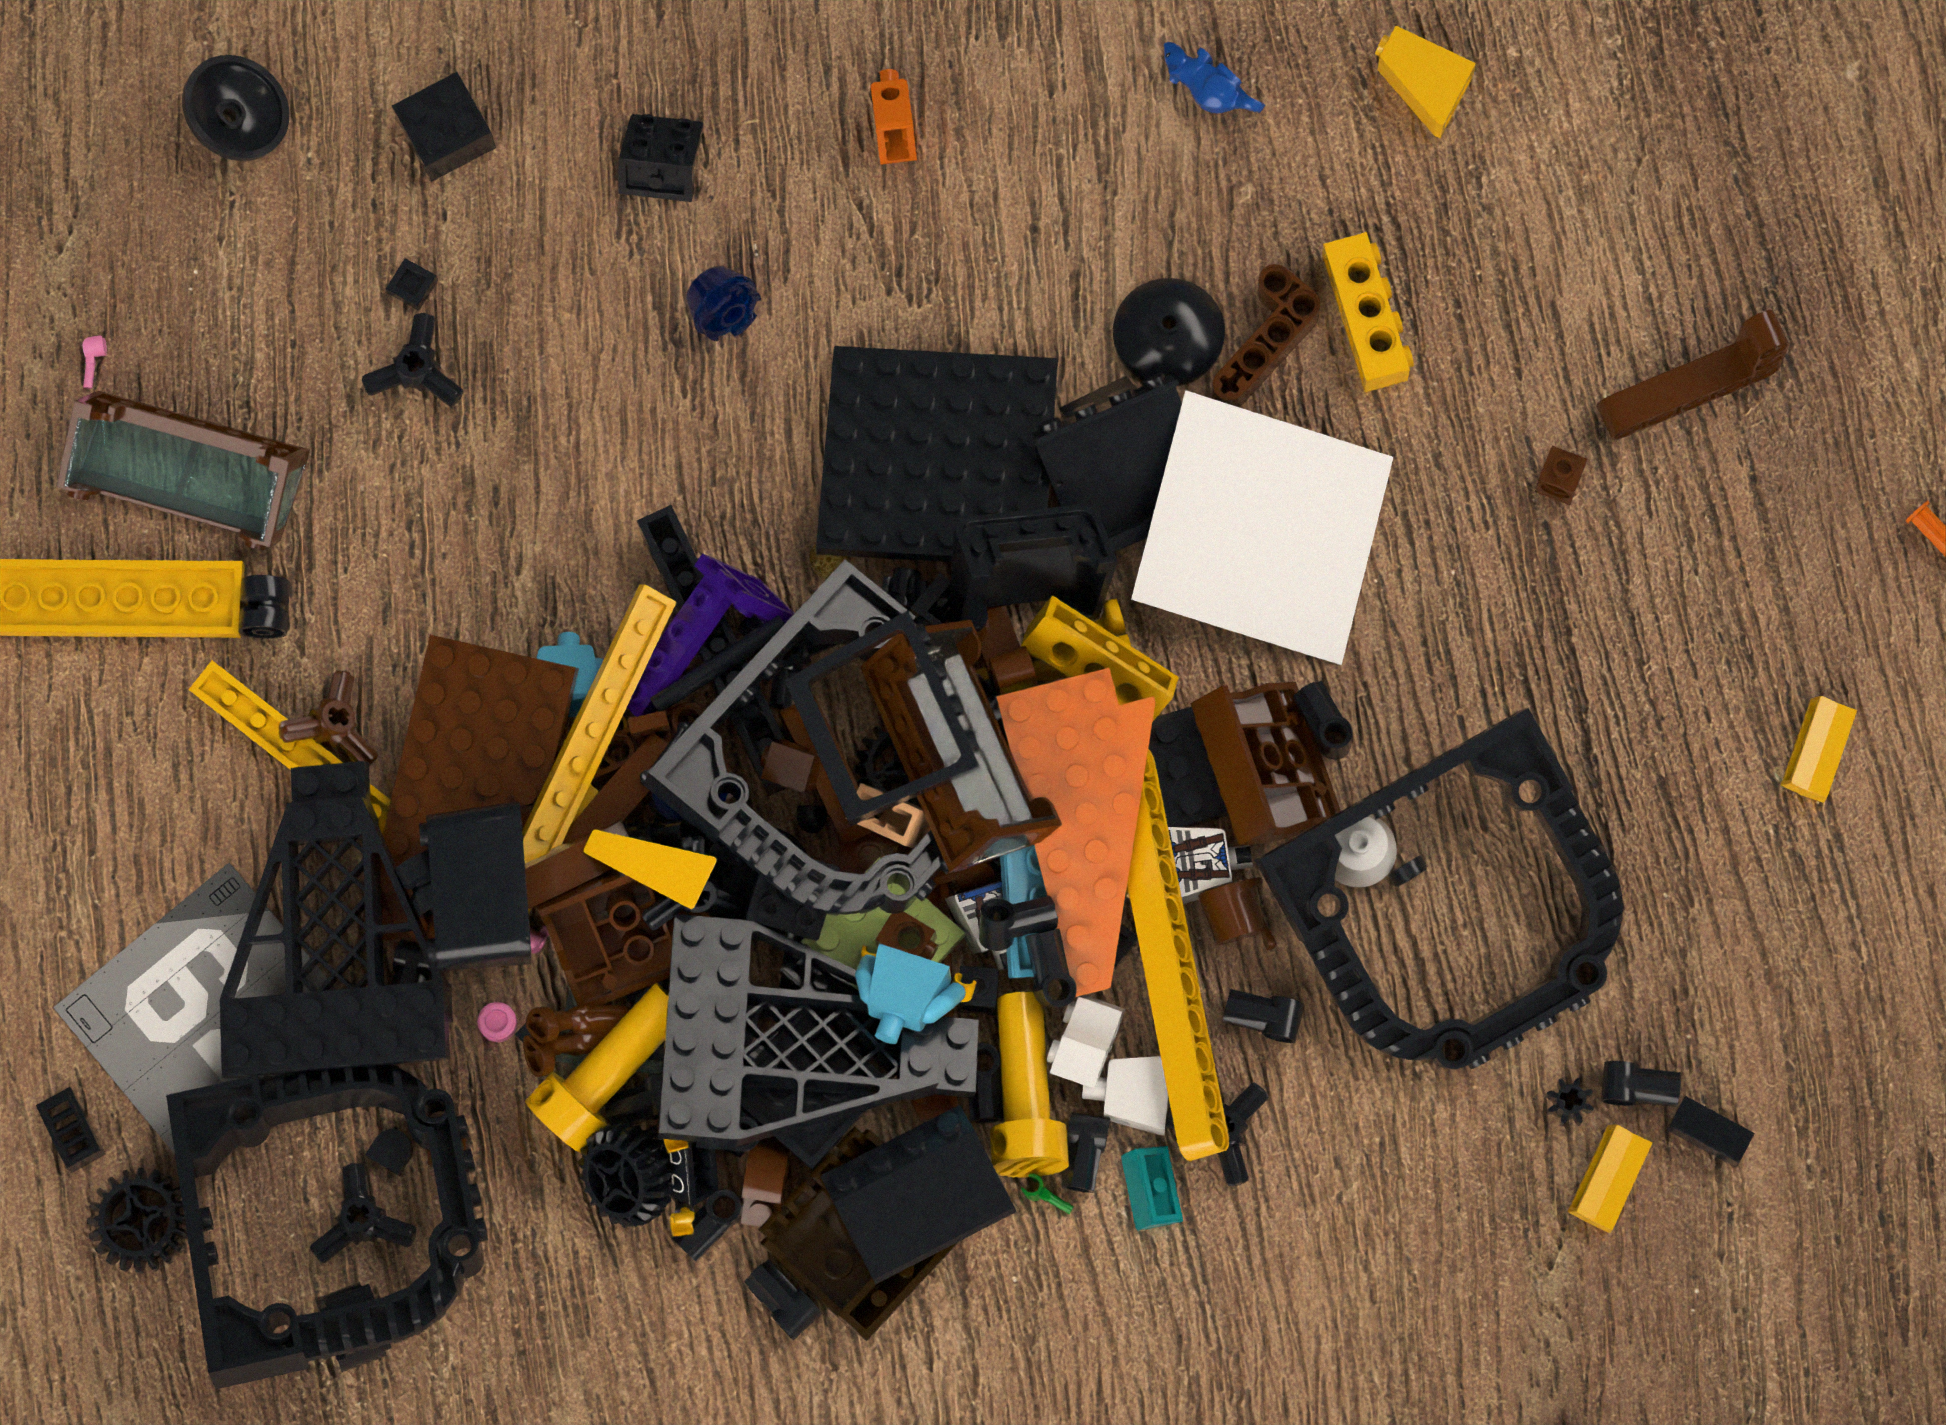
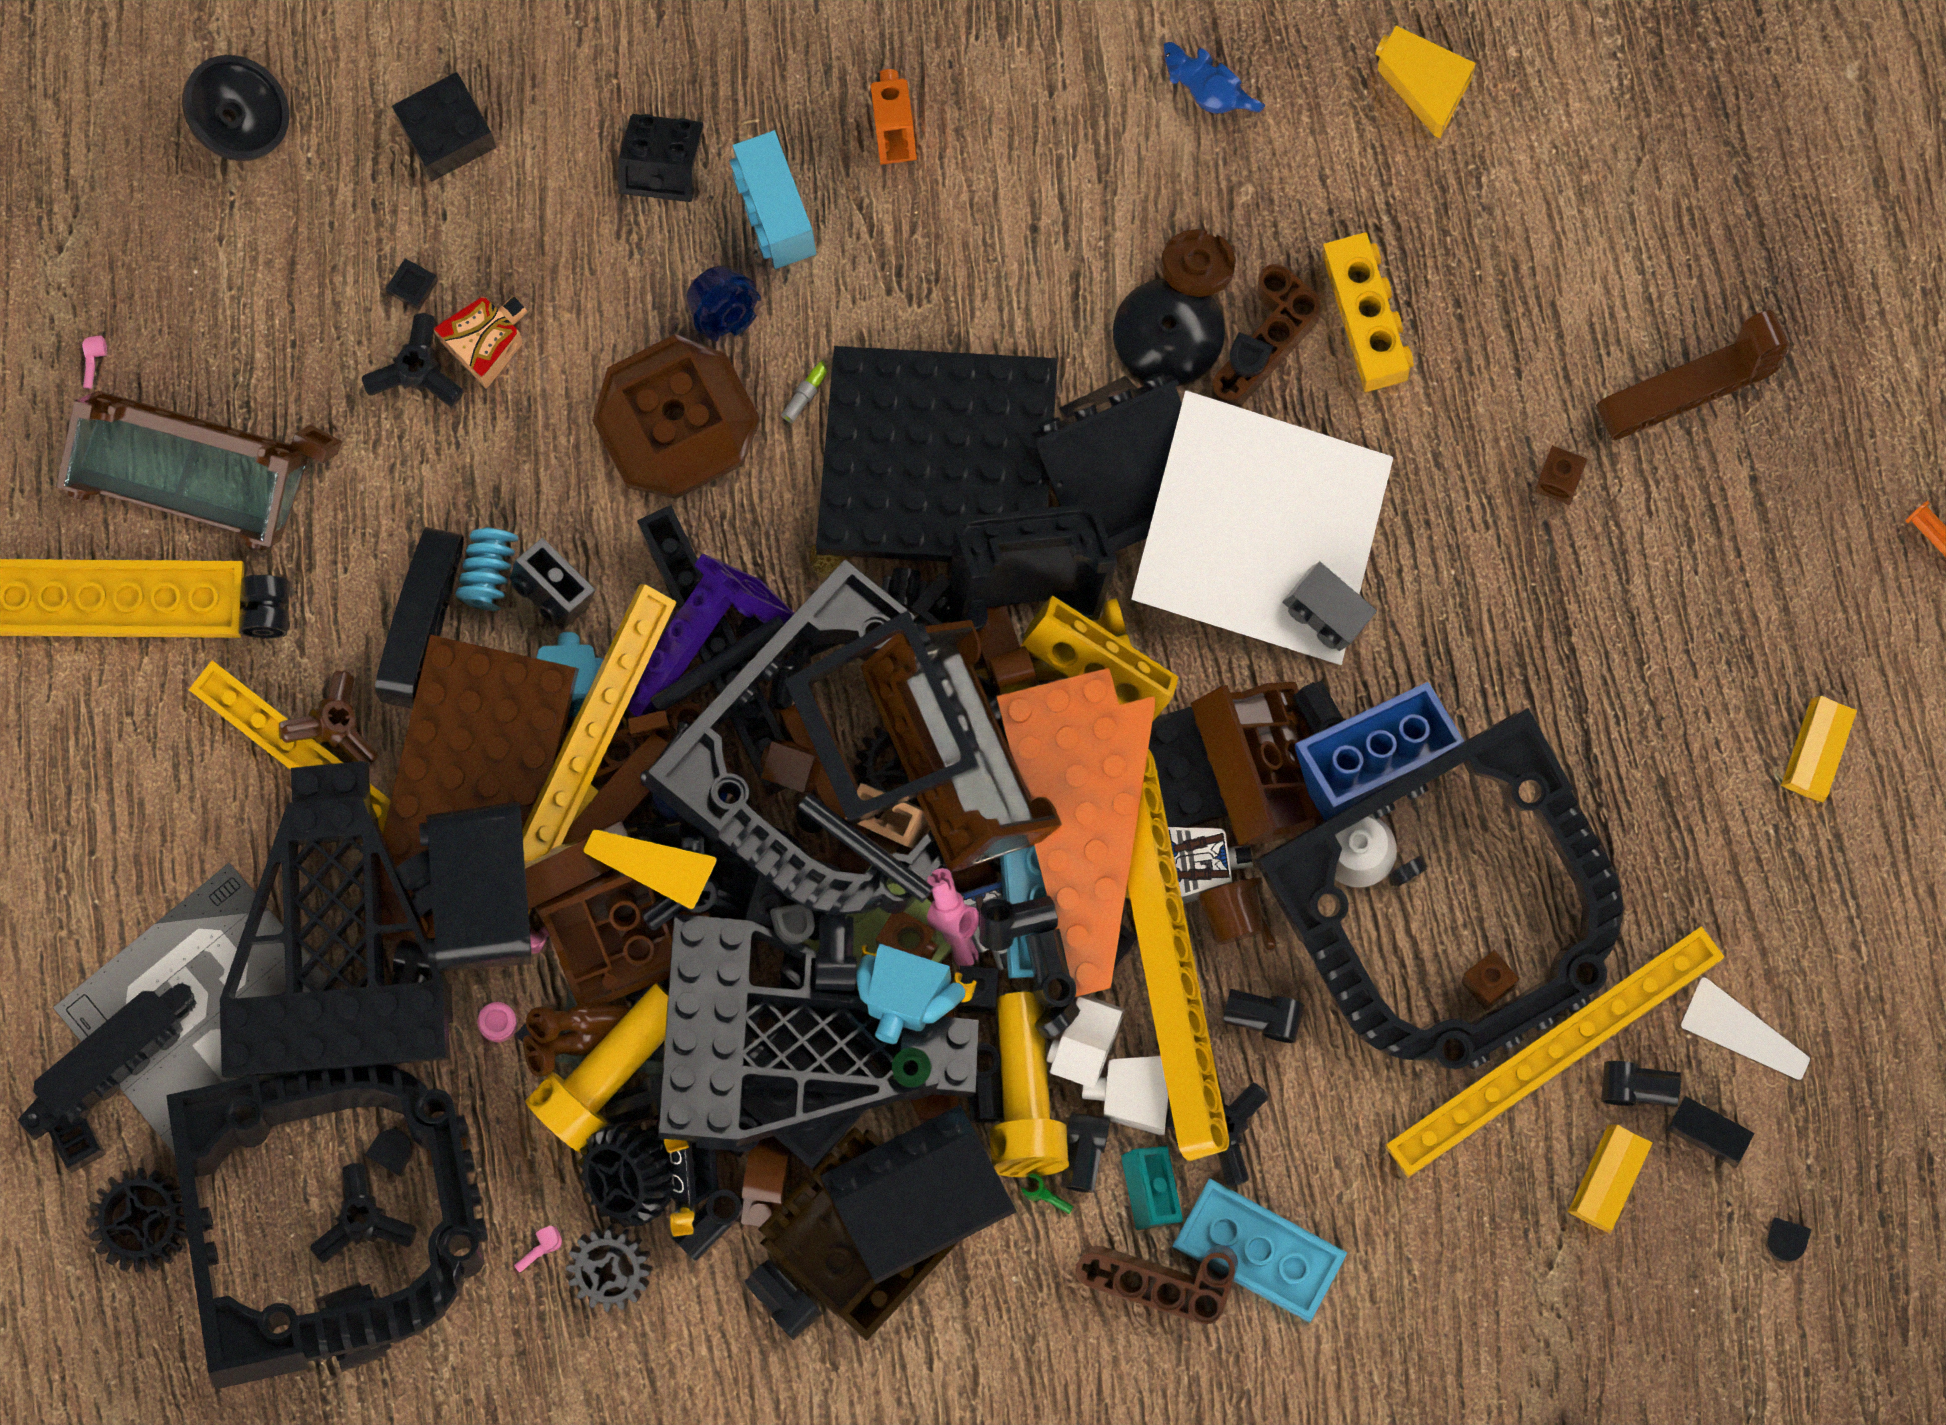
black gear [1546,1078,1594,1126] -> none
none -> black hinge [18,982,197,1140]
none -> reddish brown tile [290,425,342,463]
none -> black beam [375,527,464,709]
none -> torso [434,296,528,389]
none -> medium azure piece [455,527,519,611]
none -> black brick [509,537,595,631]
none -> bright pink hand [514,1226,562,1272]
none -> black gear [566,1225,653,1312]
none -> reddish brown piece [592,334,761,499]
none -> medium azure brick [729,130,817,269]
none -> dark grey tile [770,903,815,945]
none -> light grey piece [781,360,828,423]
none -> black piece [798,793,934,903]
none -> black piece [814,914,857,991]
none -> dark green plate [892,1047,932,1087]
none -> bright pink pin [927,868,979,967]
none -> black tile [1034,1000,1081,1039]
none -> reddish brown beam [1076,1245,1238,1325]
none -> reddish brown tile [1160,229,1236,297]
none -> medium azure tile [1172,1178,1347,1323]
none -> black tile [1229,332,1273,378]
none -> brick [1282,561,1377,651]
none -> blue slope [1295,682,1464,820]
none -> yellow plate [1385,926,1724,1178]
none -> reddish brown brick [1461,949,1519,1011]
none -> white sticker [1681,977,1810,1080]
none -> black tile [1766,1217,1812,1263]

